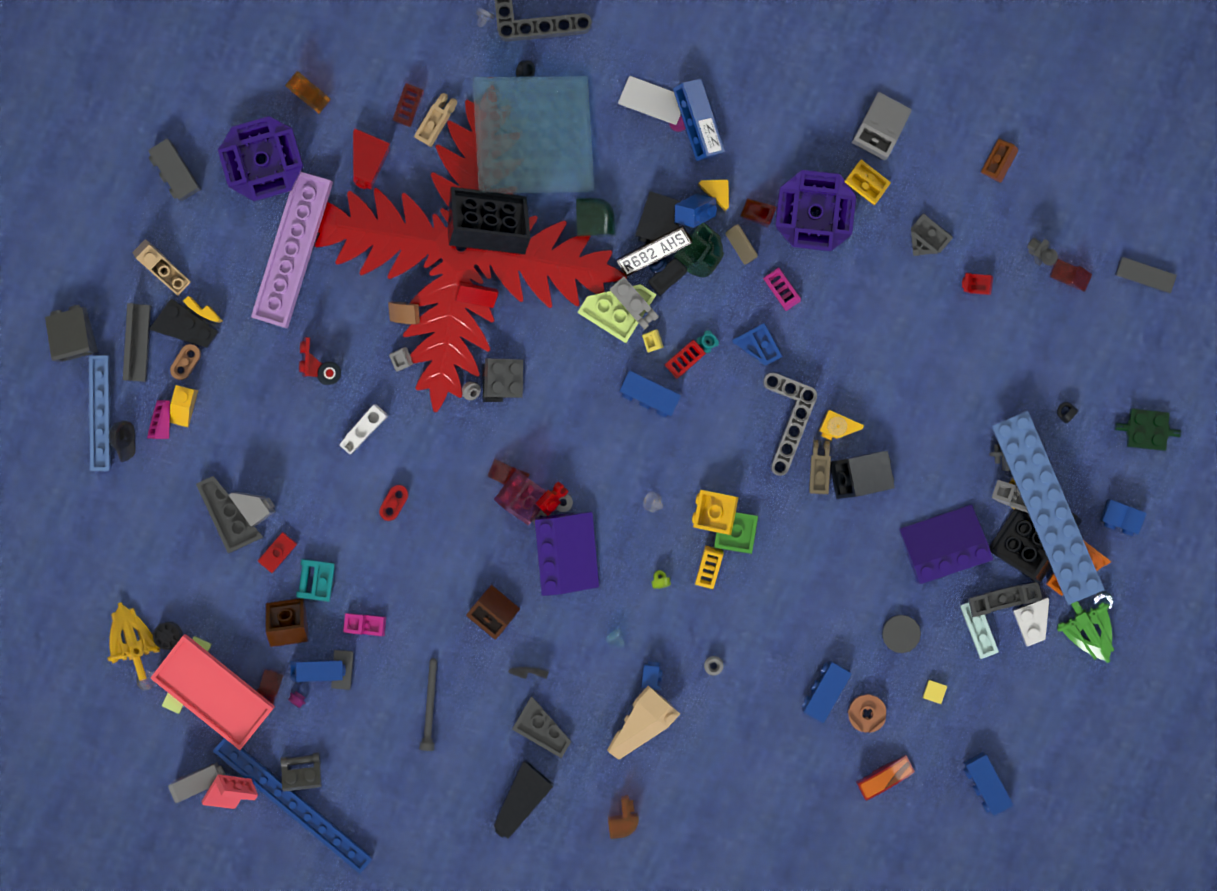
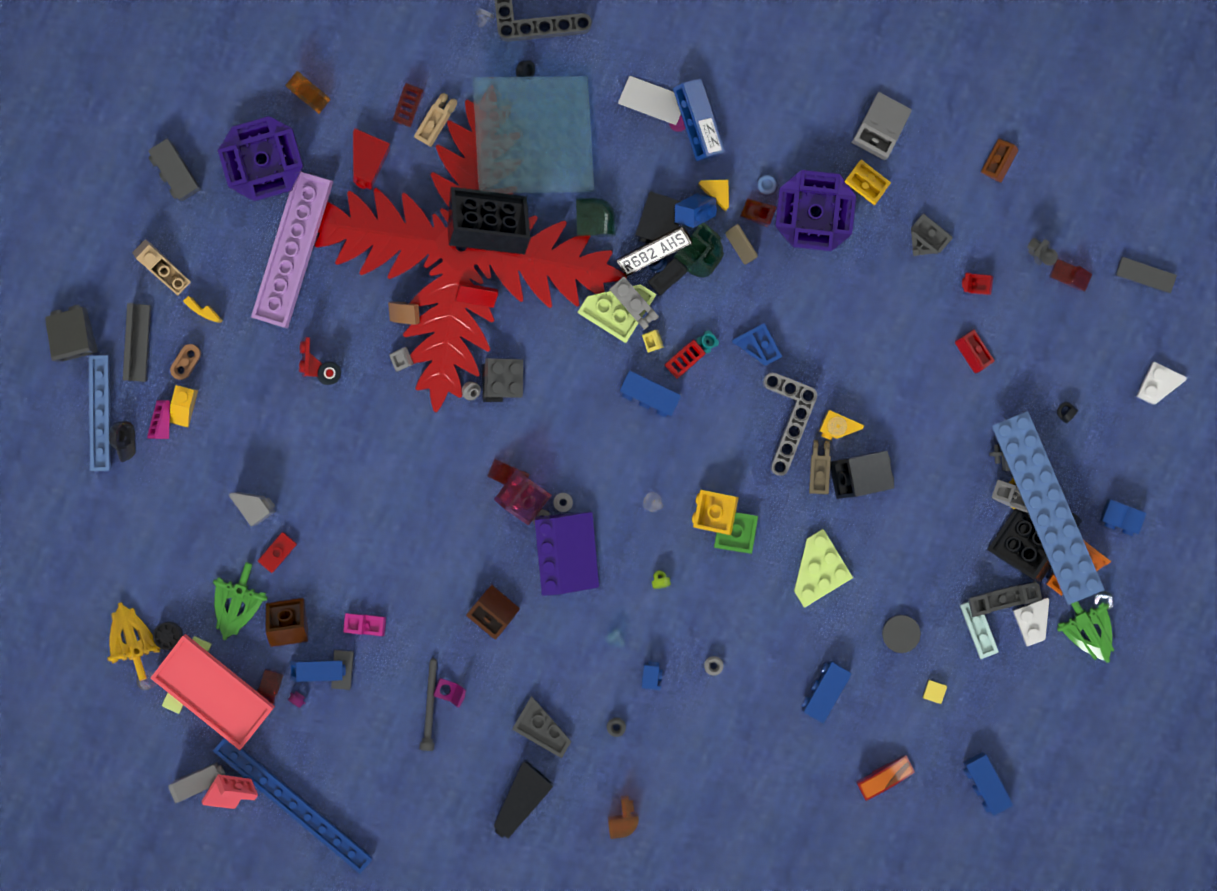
black wing [149,299,219,348] -> none
dark grey wing [196,476,263,554] -> none
dark grey plate [281,752,322,792] -> none
teal plate [296,559,335,602] -> none
white leg [339,404,389,455] -> none
red plate [379,485,409,521] -> none
clear smoke slope [508,665,550,679] -> none
red plate [535,481,568,516] -> none
tan wedge [607,686,680,760] -> none
yellow slope [695,545,724,589] -> none
dark pink slope [763,267,801,311] -> none
nougat plate [847,694,886,733] -> none
dark purple slope [899,504,993,584] -> none
dark green plate [1114,409,1181,451] -> none
none -> bright green bar [213,562,268,640]
none -> magenta bracket [433,678,466,708]
none -> dark grey plate [607,717,626,737]
none -> medium blue tile [757,175,777,195]
none -> yellowish green plate [794,529,853,608]
none -> red slope [955,329,995,373]
none -> white wing [1136,362,1187,405]

